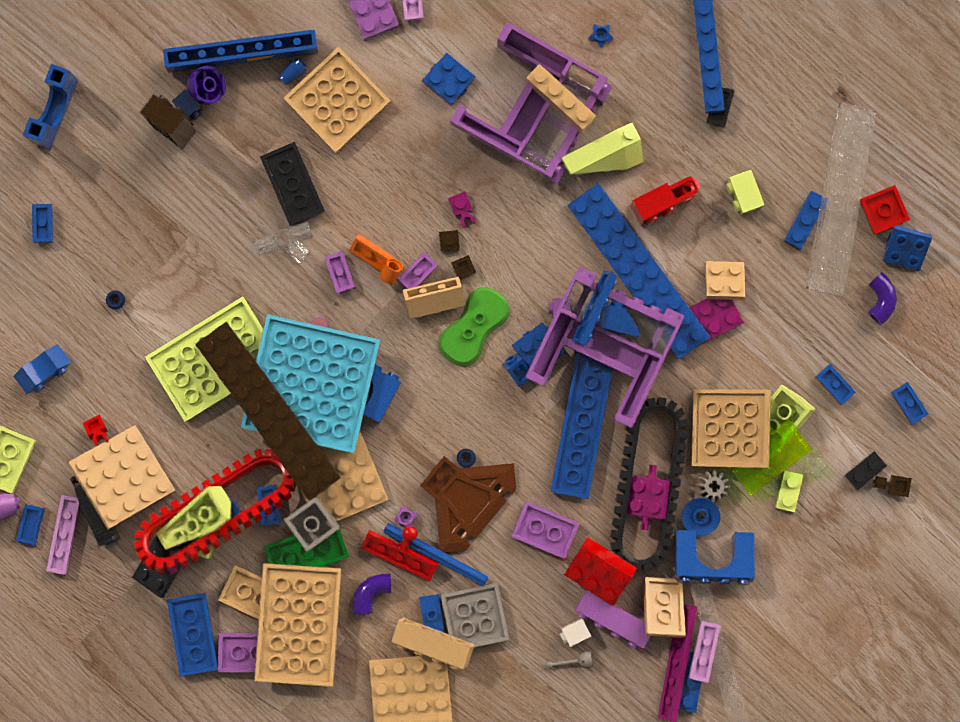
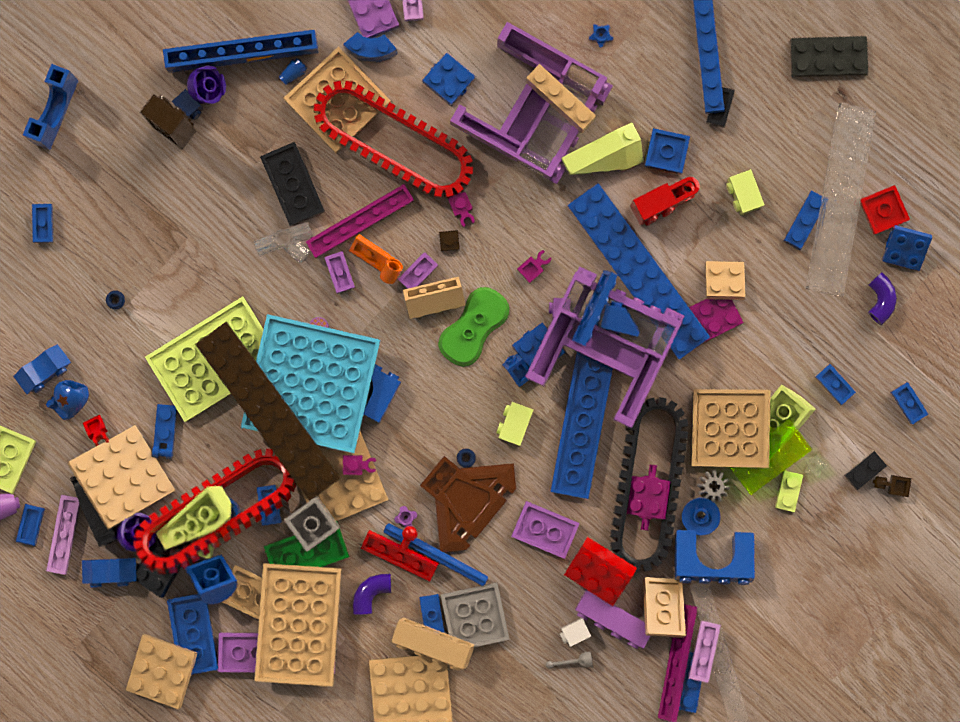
dark brown plate [451,255,476,280] -> none
none -> blue piece [46,380,89,420]
none -> blue brick [82,558,136,587]
none -> dark purple cylinder [117,513,157,552]
none -> tan plate [126,634,198,709]
none -> blue plate [152,404,177,459]
none -> blue brick [186,554,237,604]
none -> magenta plate [306,184,414,259]
none -> red piece [313,81,473,198]
none -> blue brick [343,32,398,62]
none -> magenta plate [343,455,376,475]
none -> yellowish green brick [496,402,533,446]
none -> magenta plate [517,250,551,284]
none -> blue plate [645,128,690,174]
none -> pearl dark grey plate [790,36,868,77]

